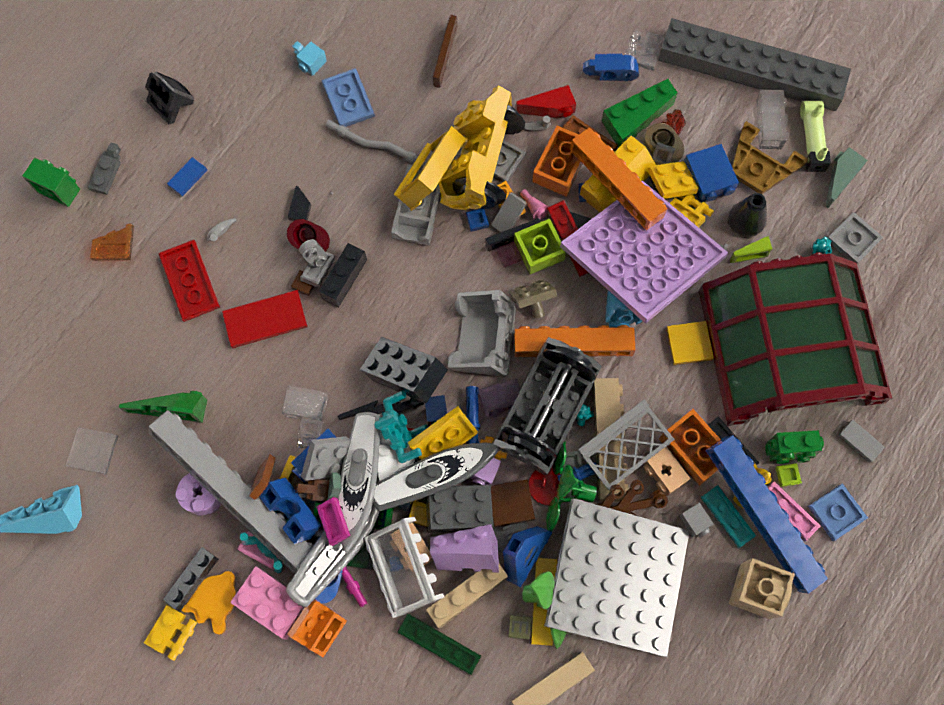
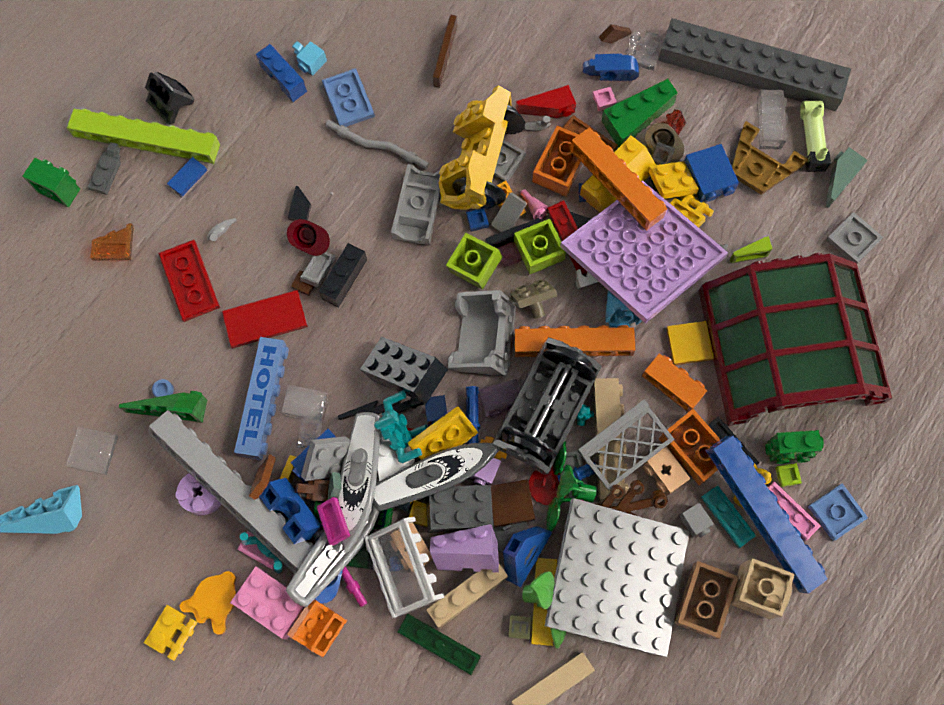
plate [163,547,219,612] -> none
light grey plate [299,239,328,267] -> none
yellow piece [394,126,468,211] -> none
black cone [727,193,767,239] -> none
teal plant [812,236,832,254] -> none
light grey tile [838,420,885,463] -> none
none -> lime brick [67,108,220,164]
none -> medium blue tile [152,379,174,397]
none -> medium blue brick [234,337,289,460]
none -> blue arch [256,44,307,102]
none -> lime brick [446,233,502,290]
none -> white tile [575,269,599,289]
none -> bright pink plate [592,87,617,111]
none -> reddish brown tile [599,24,632,44]
none -> orange brick [642,353,708,412]
none -> medium nougat brick [674,561,739,639]

